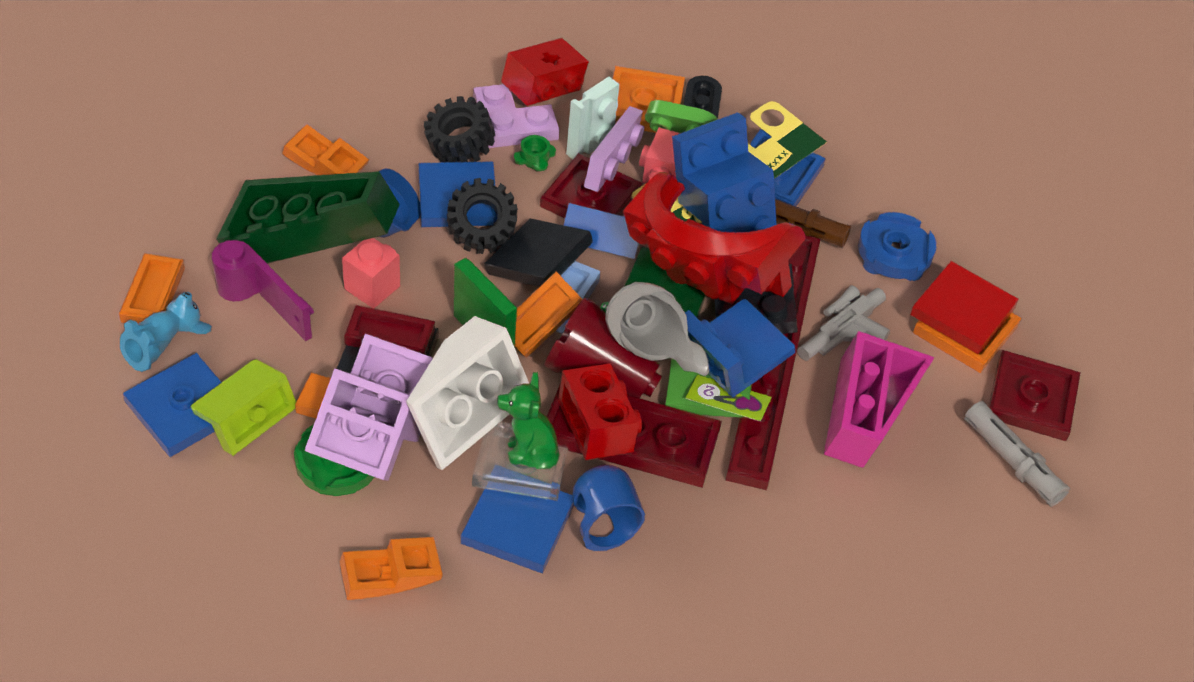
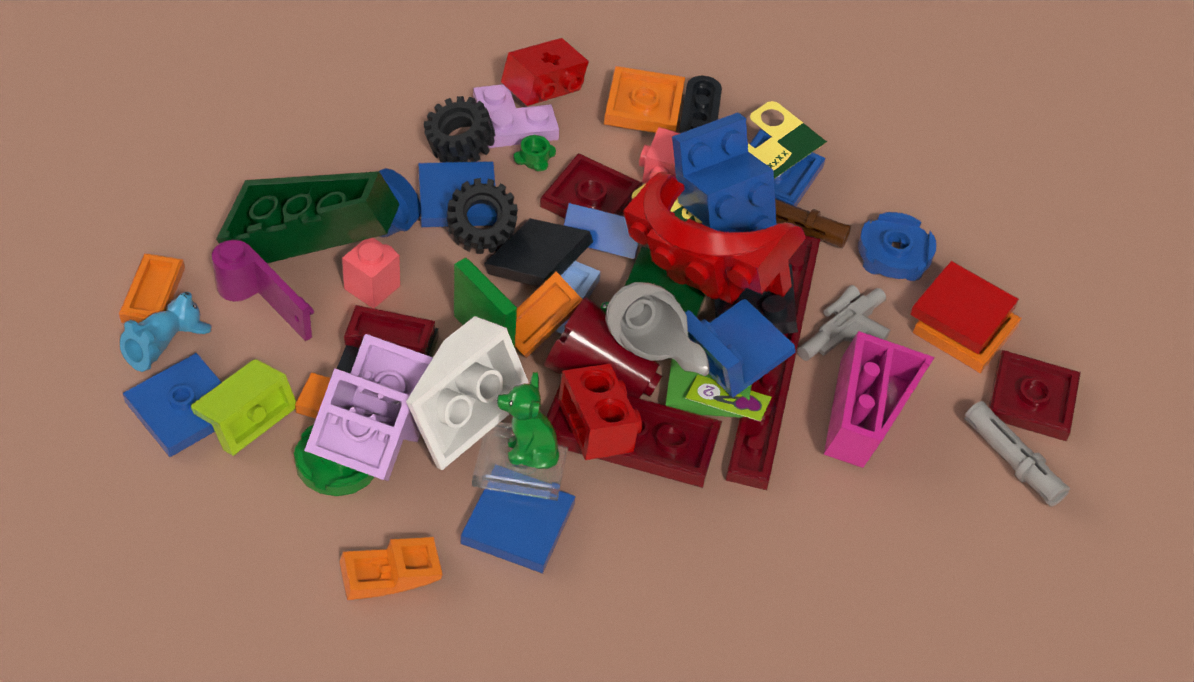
orange slope [282,124,369,175] -> none
light aqua plate [566,77,620,159] -> none
blue helmet [573,465,645,551] -> none
lavender plate [584,106,644,192] -> none
bright green plate [645,100,718,133] -> none

